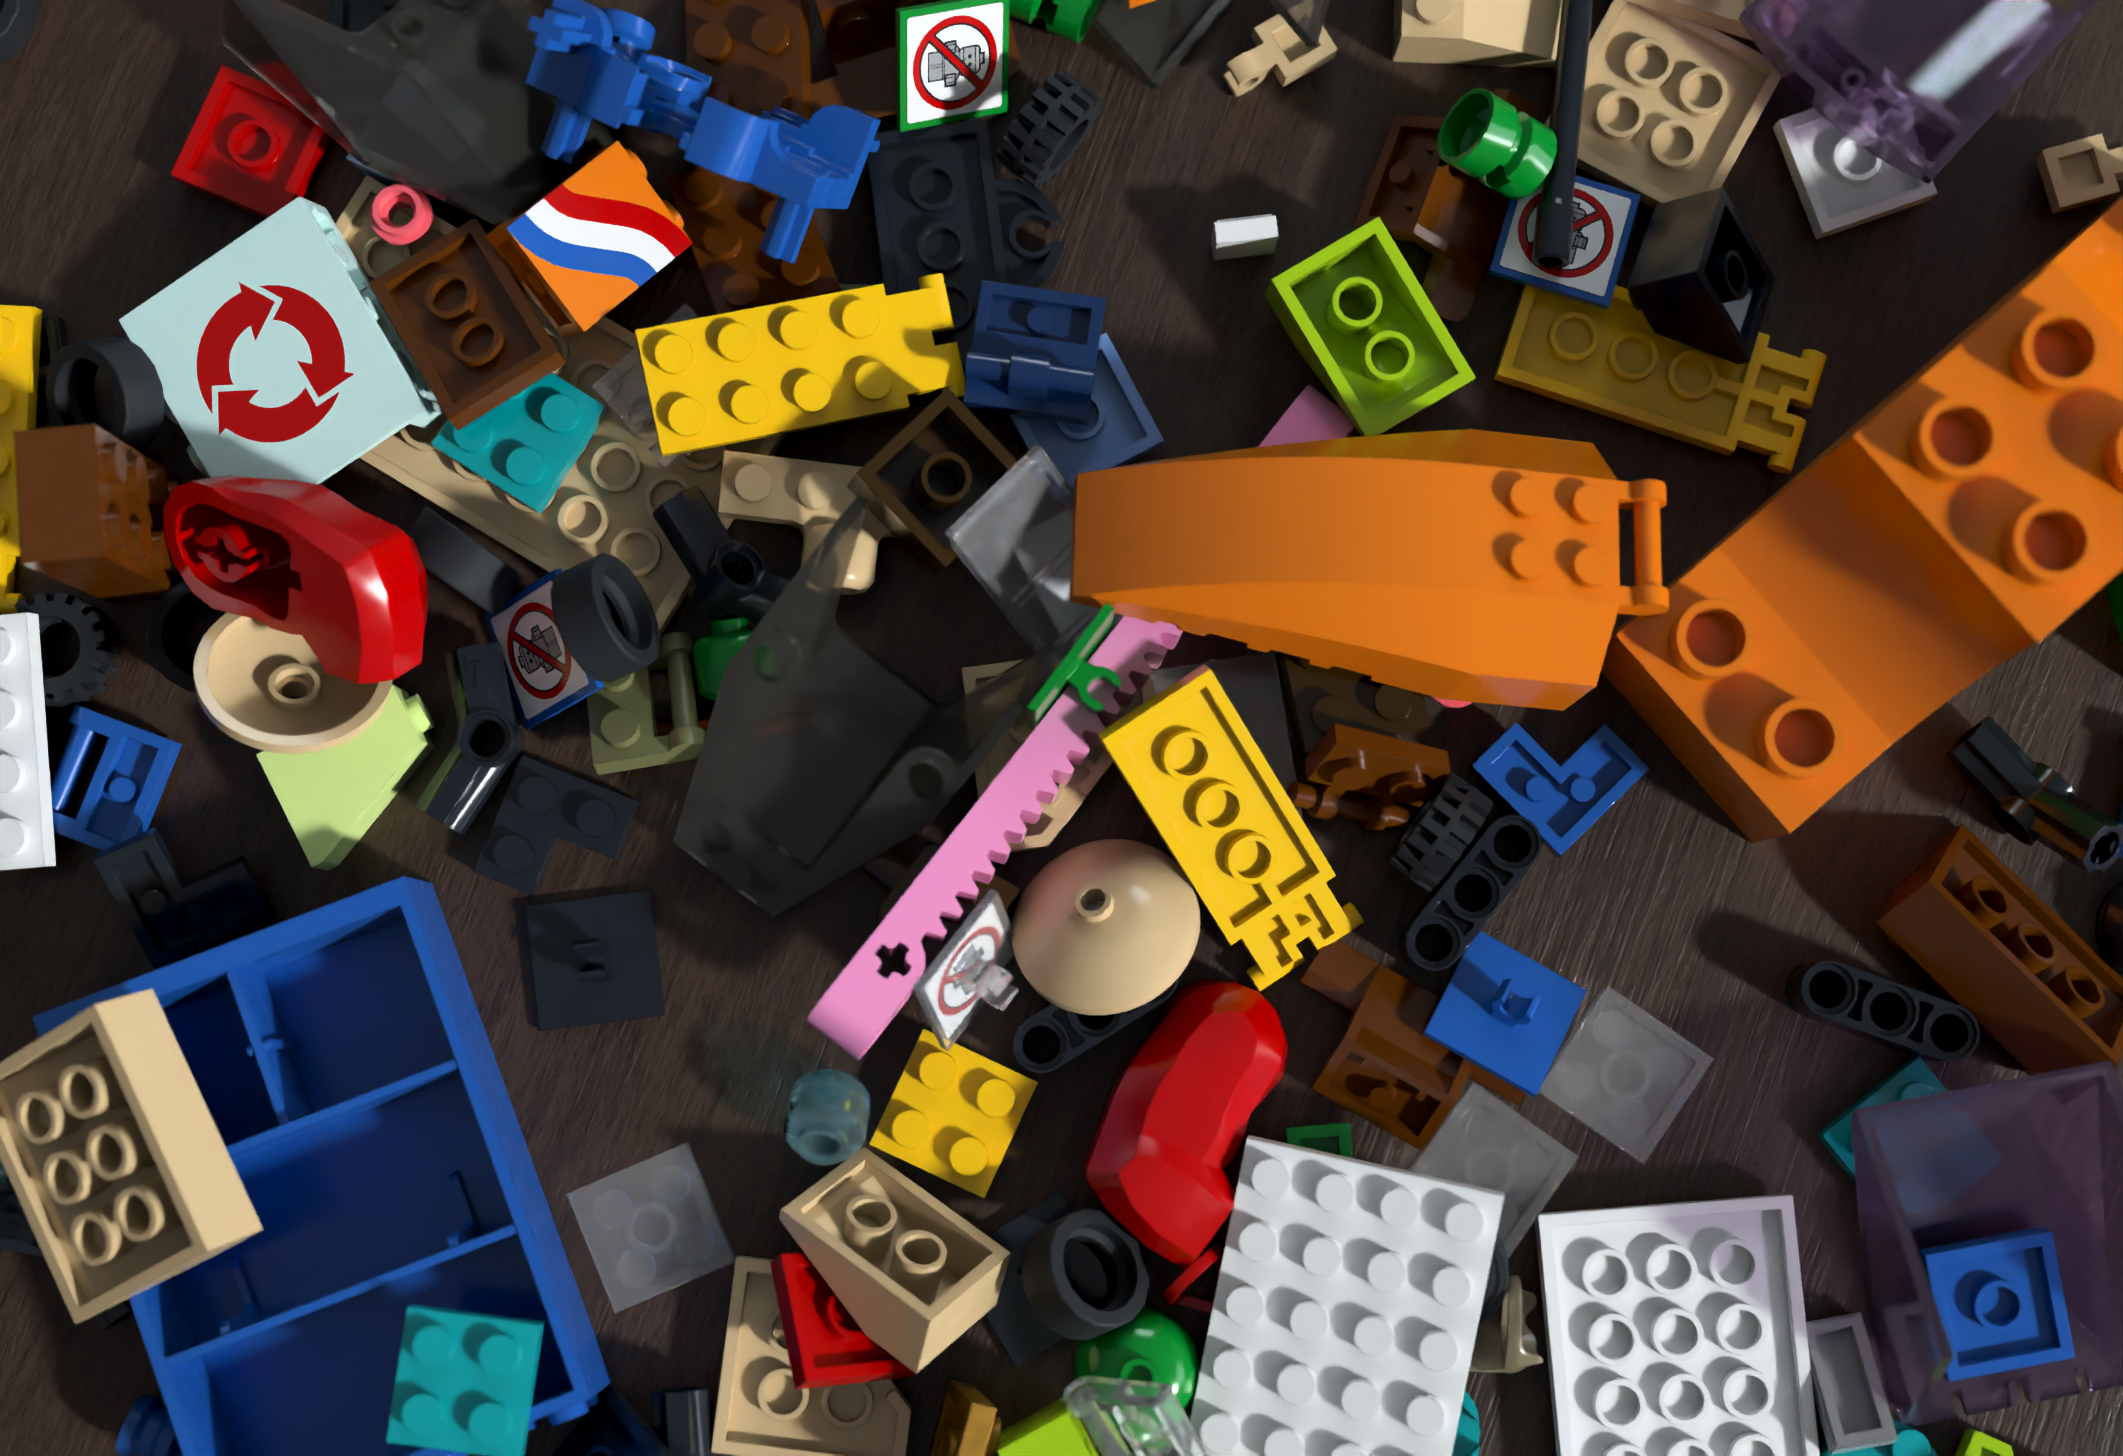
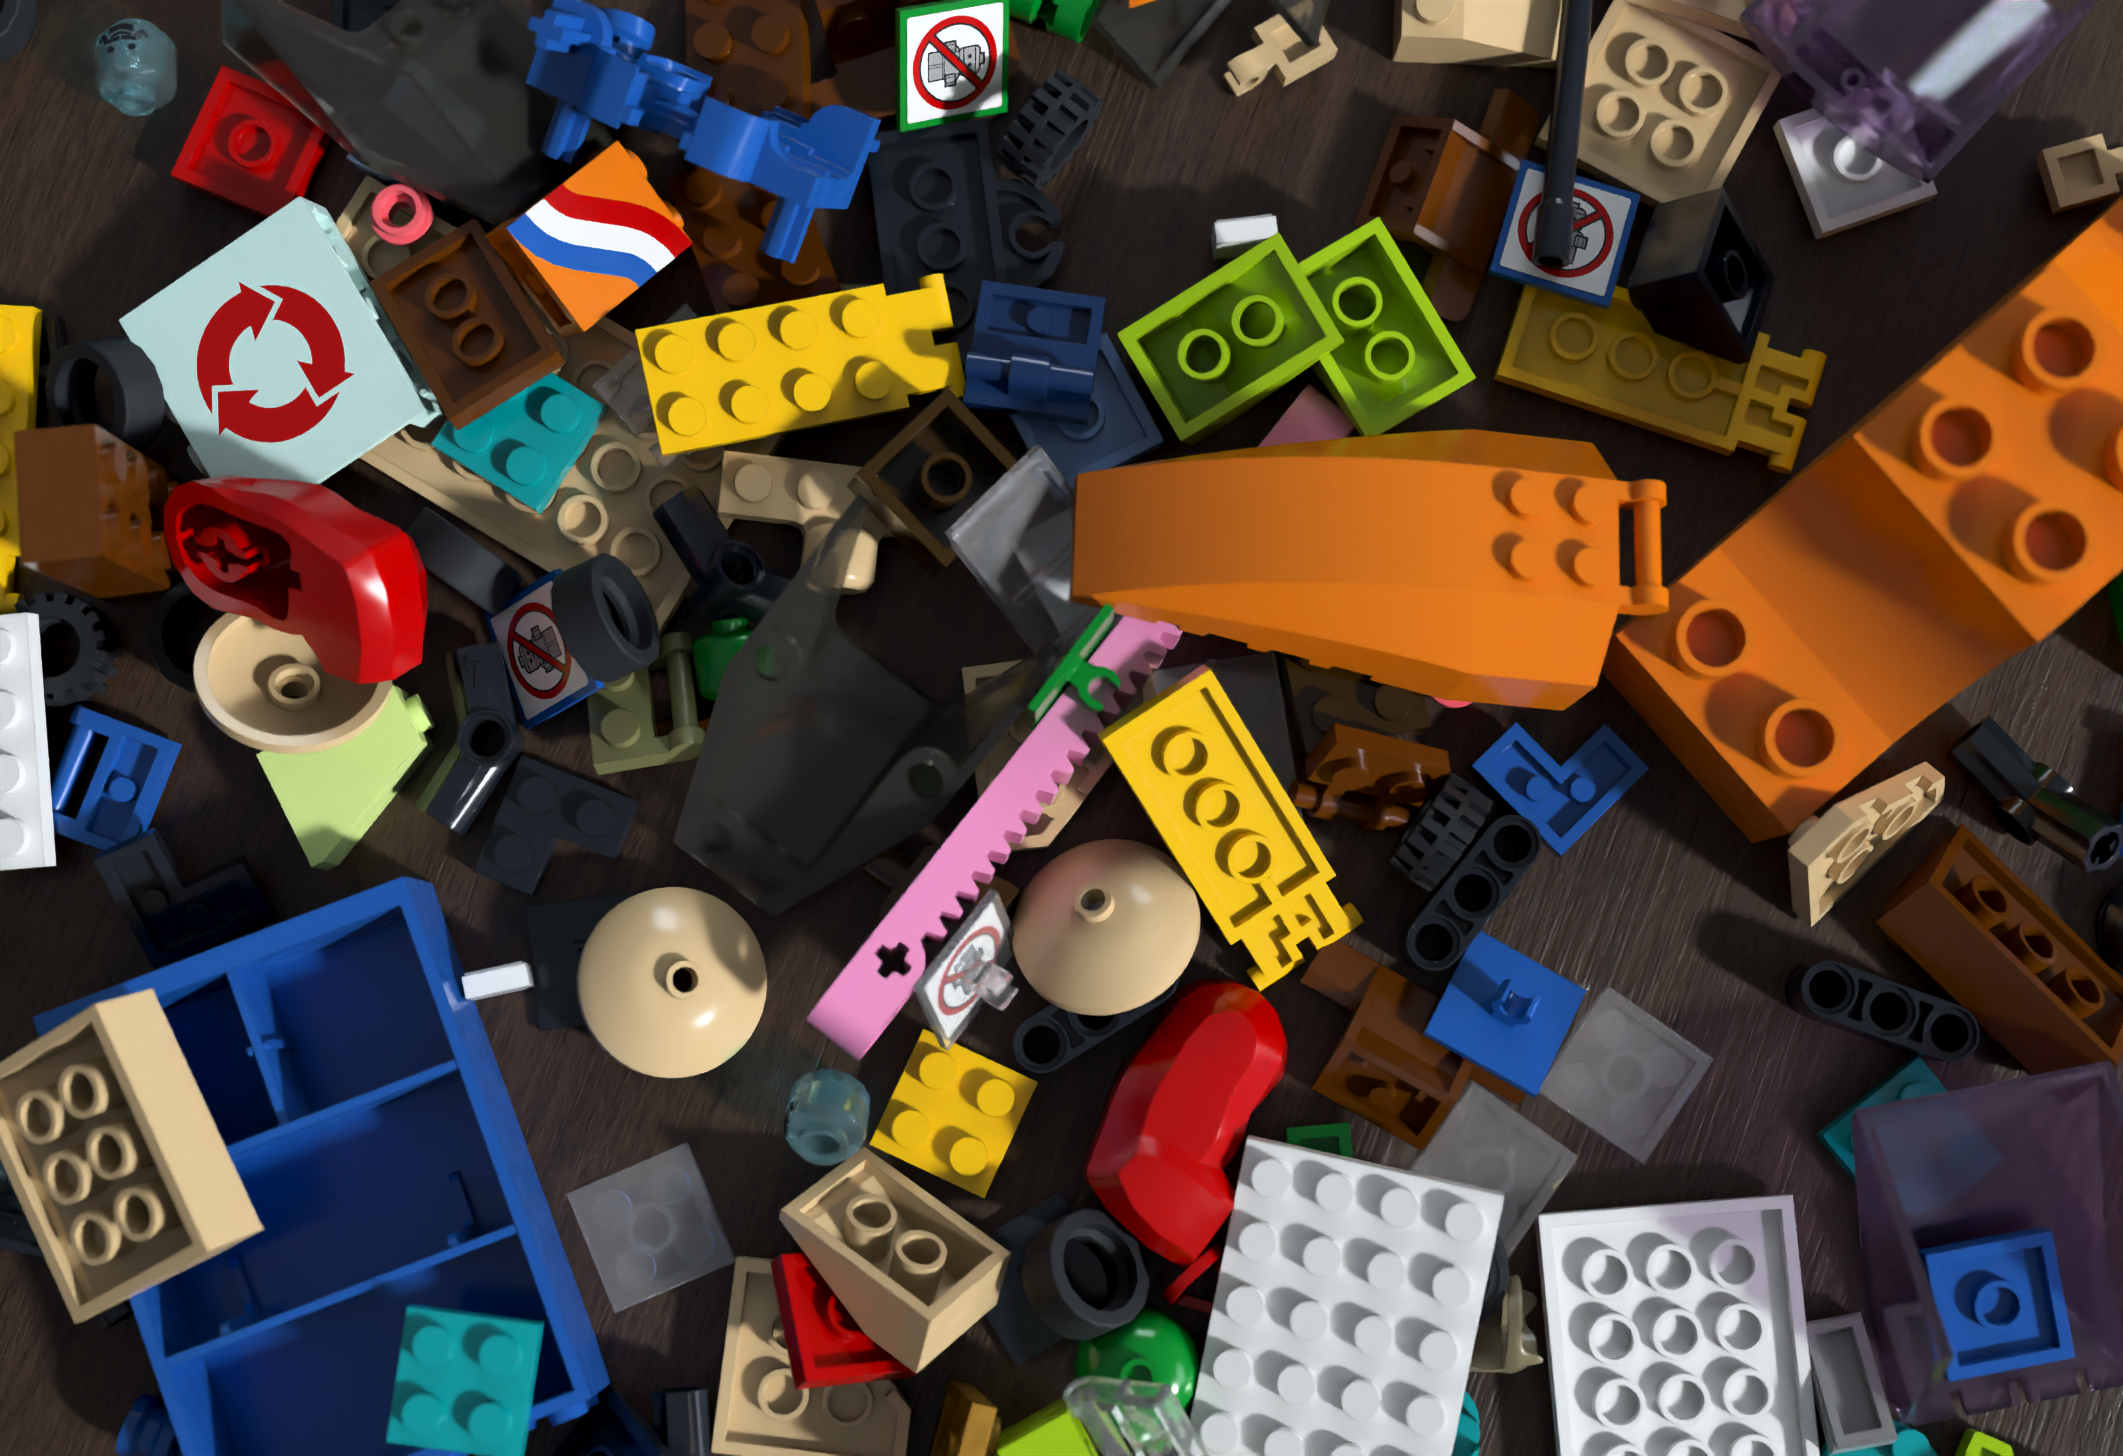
green wheel [1437,88,1557,200] -> none
none -> clear light blue head [93,18,178,116]
none -> white tile [461,961,535,1001]
none -> tan dish [577,887,767,1078]
none -> lime slope [1117,232,1345,446]
none -> tan plate [1788,761,1945,927]

